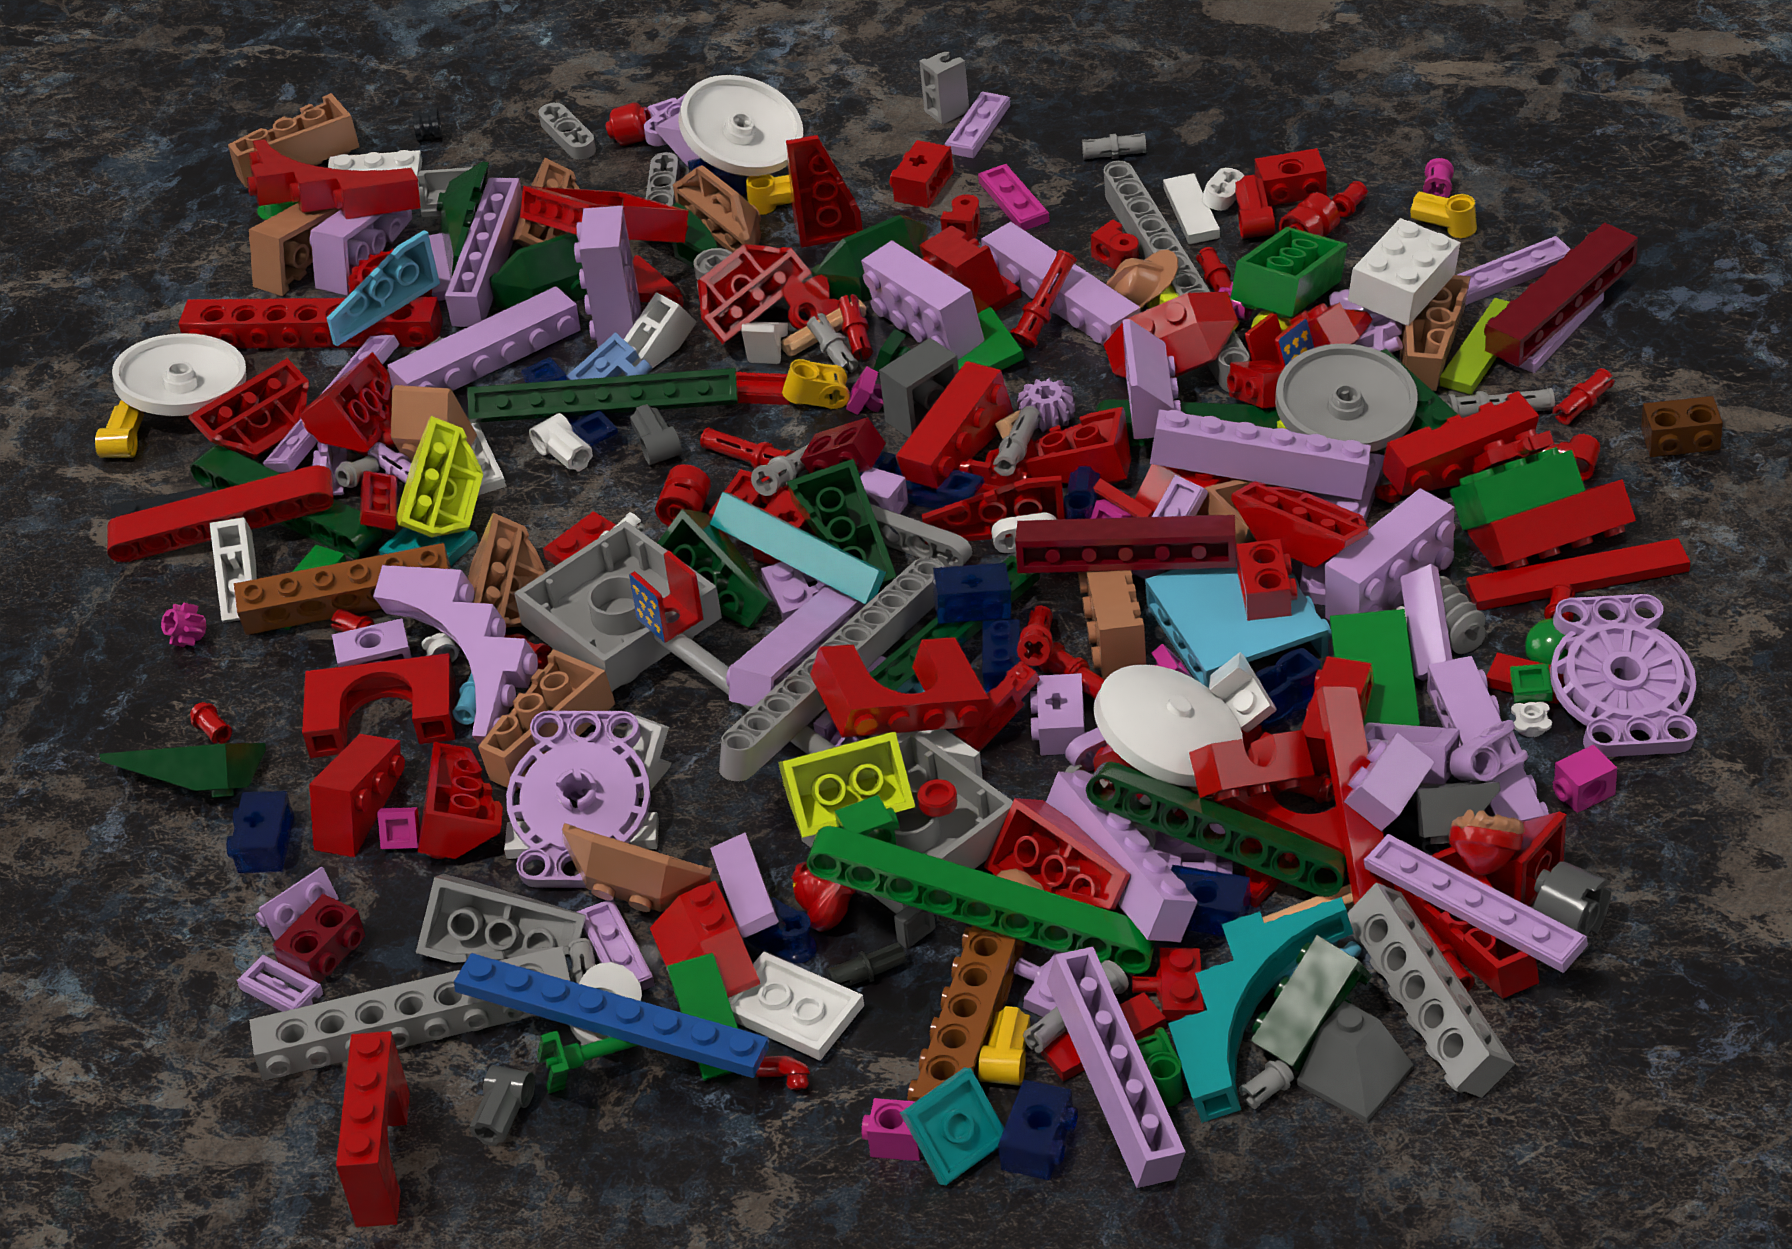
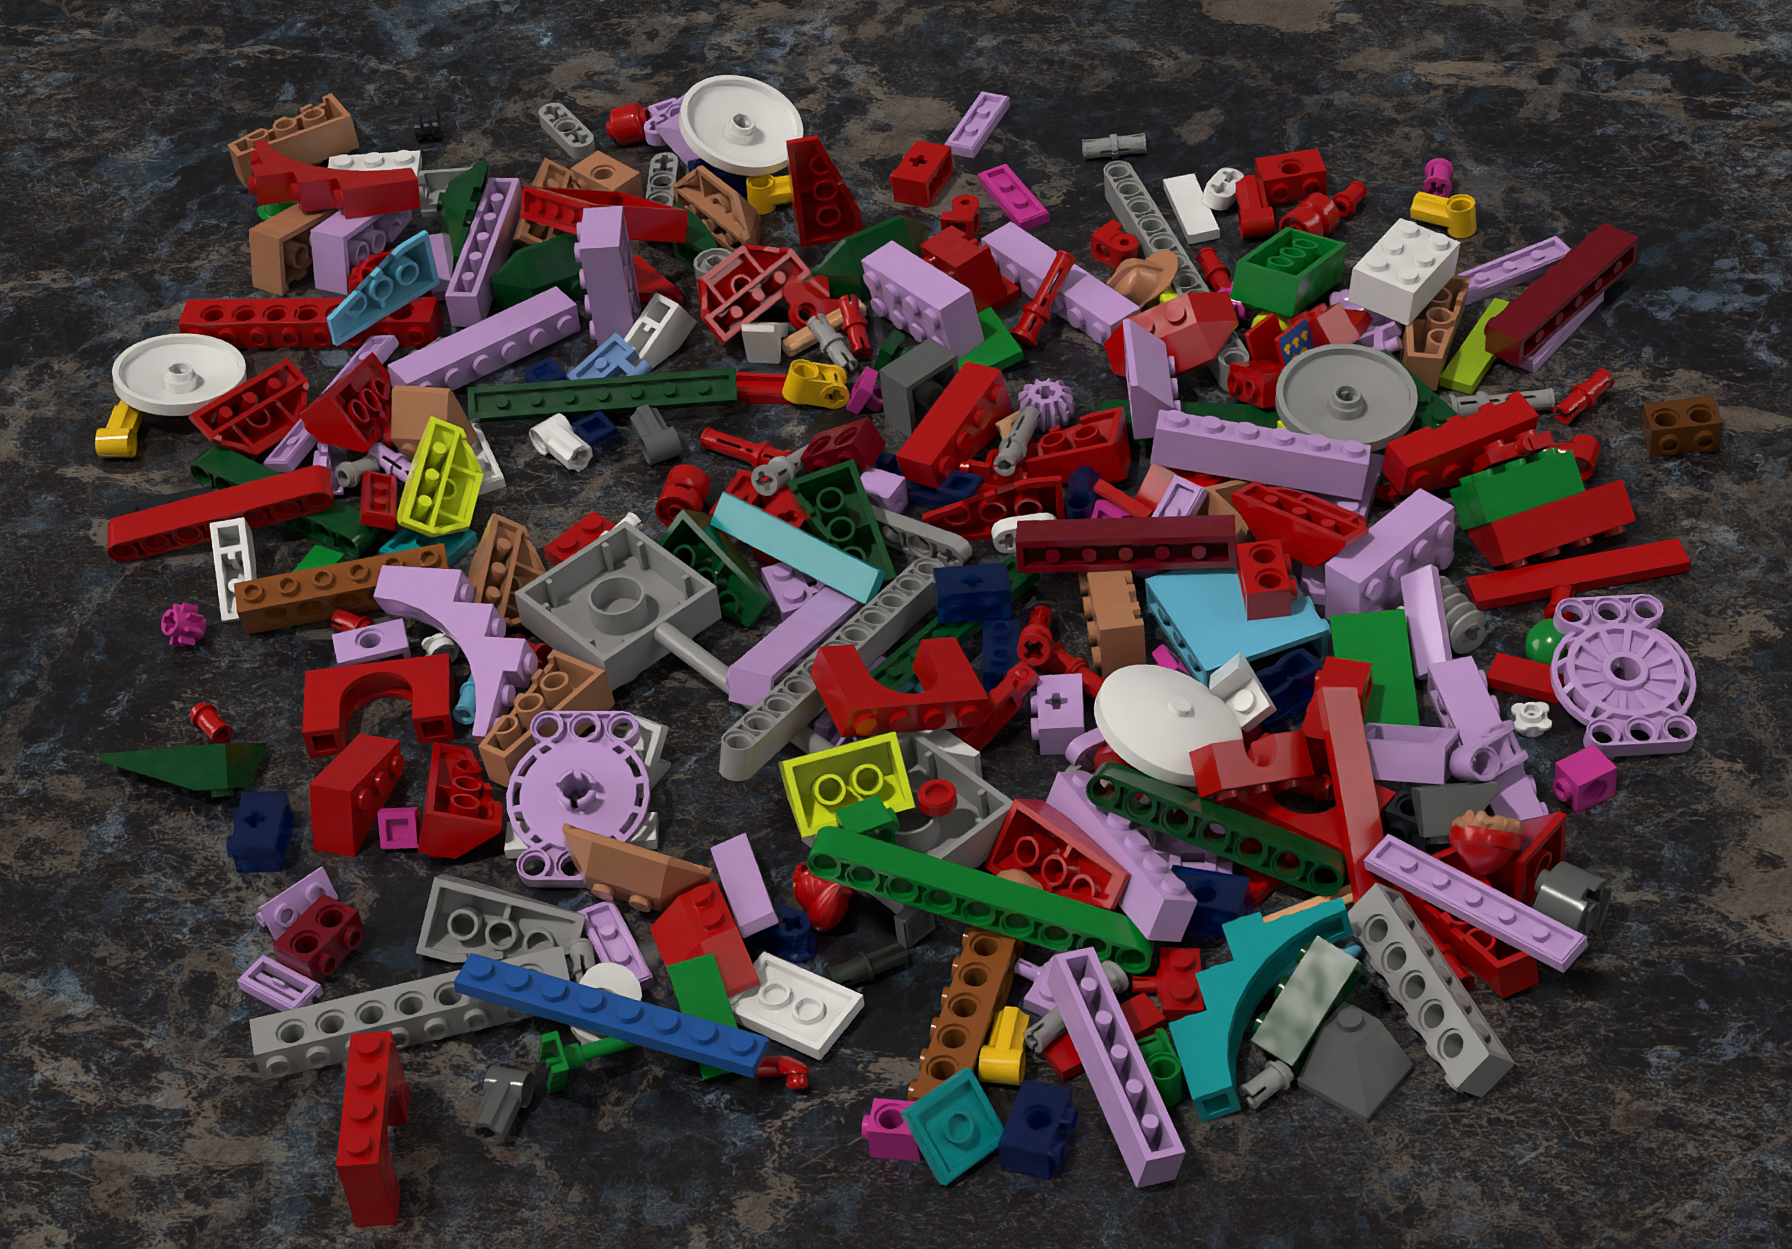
red piece [629,551,704,643] -> none
light grey hinge [919,52,969,125] -> none
lavender brick [1344,732,1434,831] -> none
green tile [1510,663,1553,704] -> none
none -> nougat brick [570,150,644,206]

